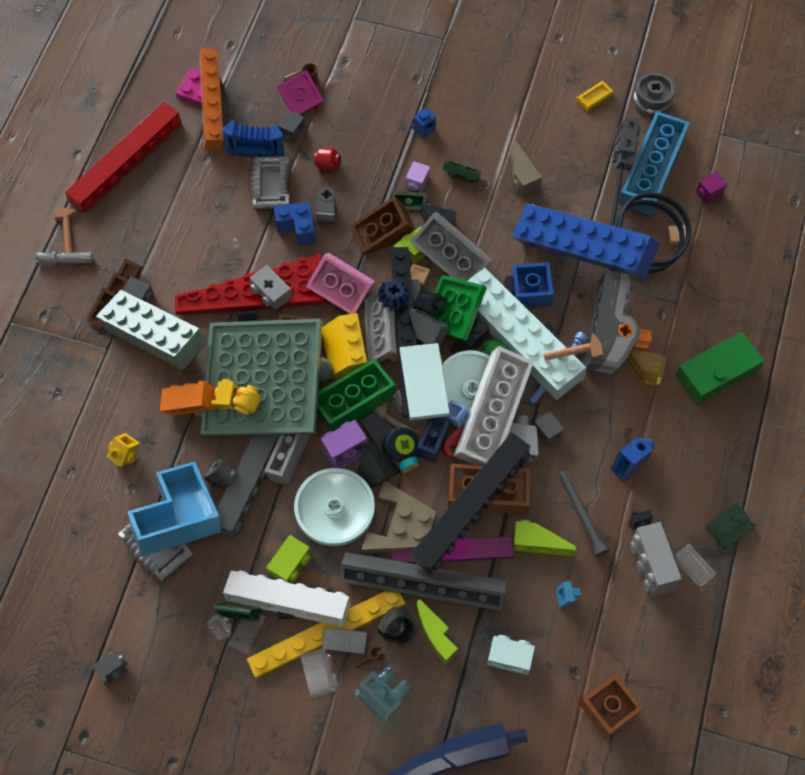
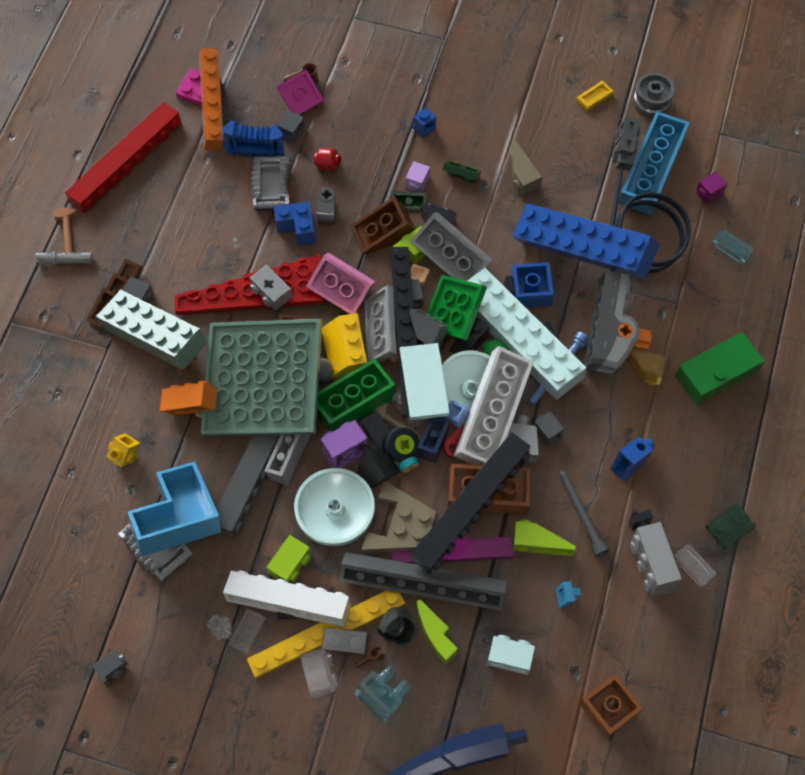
dark grey piece [204,459,237,487] -> none
yellow brick [211,379,240,410] -> none
dark green slope [213,602,261,621] -> none
yellow head [232,385,262,416] -> none
black tile [237,309,256,322] -> none
dark blue gear [377,278,410,311] -> none
black brick [414,288,448,316] -> none
nougat piece [543,334,604,361] -> none
light nougat tile [667,225,686,245] -> none
none -> clear light blue panel [712,229,754,264]

